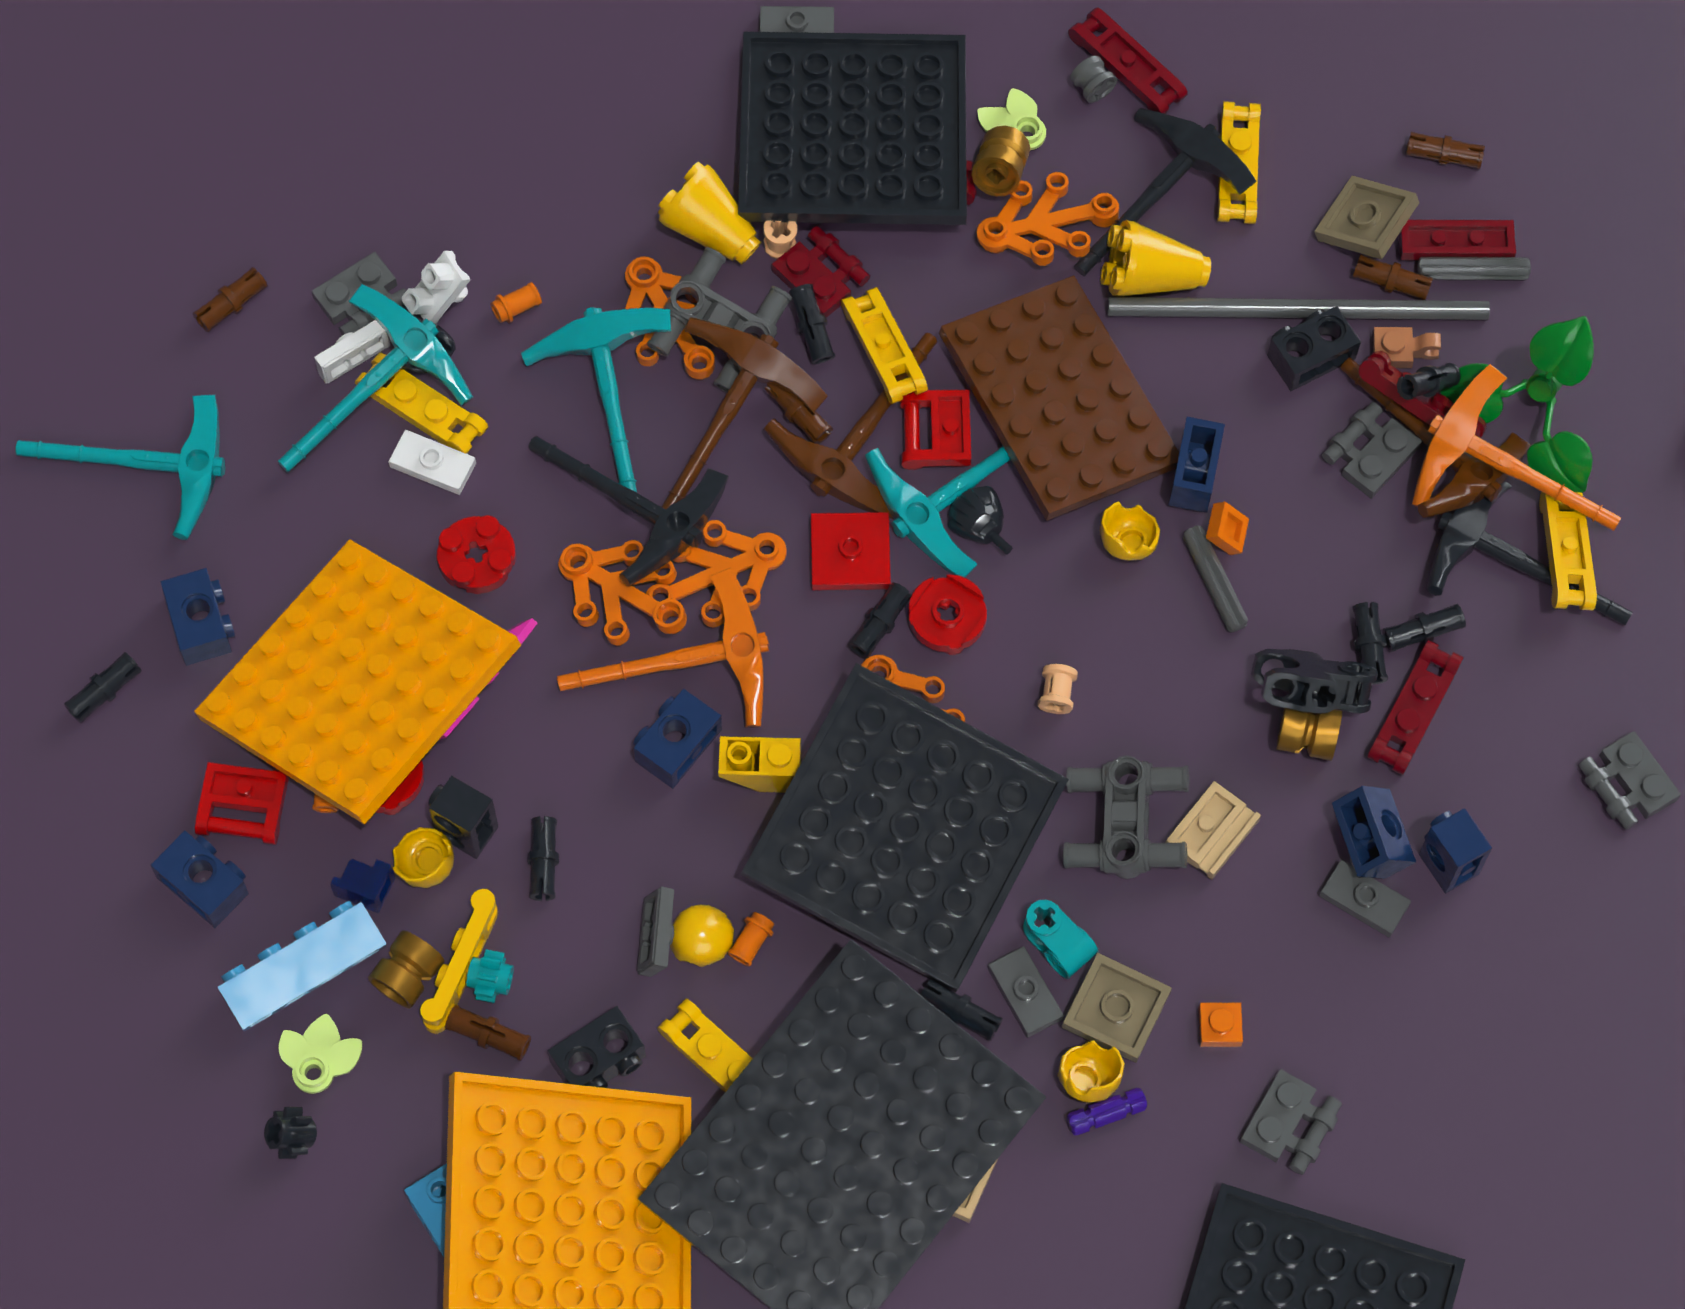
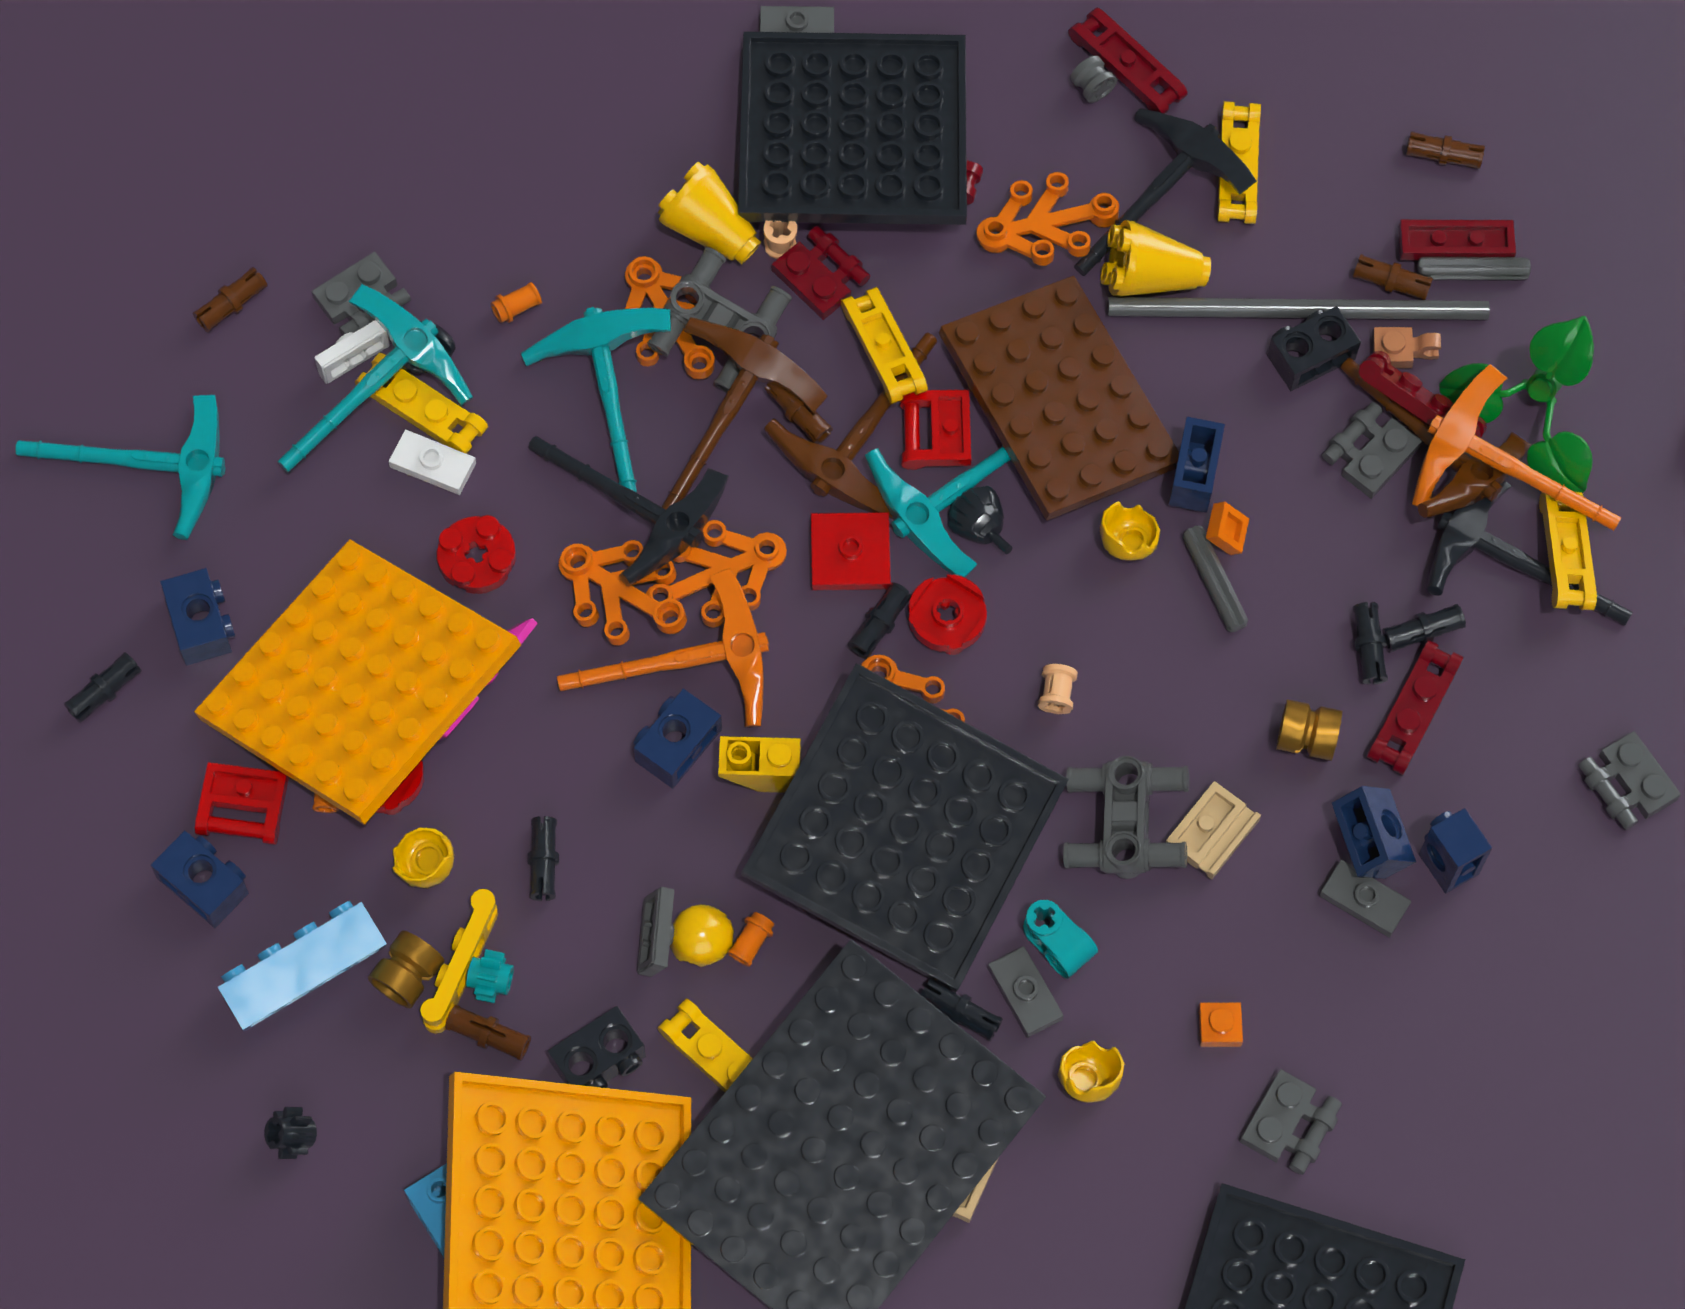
yellowish green plate [279,1014,362,1094] -> none
clear blue panel [330,859,395,914] -> none
white hips [402,251,471,324] -> none
black brick [428,775,498,860] -> none
black pin [789,284,836,364] -> none
pearl gold wheel [972,125,1030,197] -> none
yellowish green plate [977,88,1046,150] -> none
dark tan plate [1062,953,1172,1063] -> none
dark purple axle [1067,1088,1147,1136] -> none
black piece [1251,649,1378,714] -> none
dark tan plate [1314,176,1419,259] -> none
black pin [1397,363,1461,400] -> none

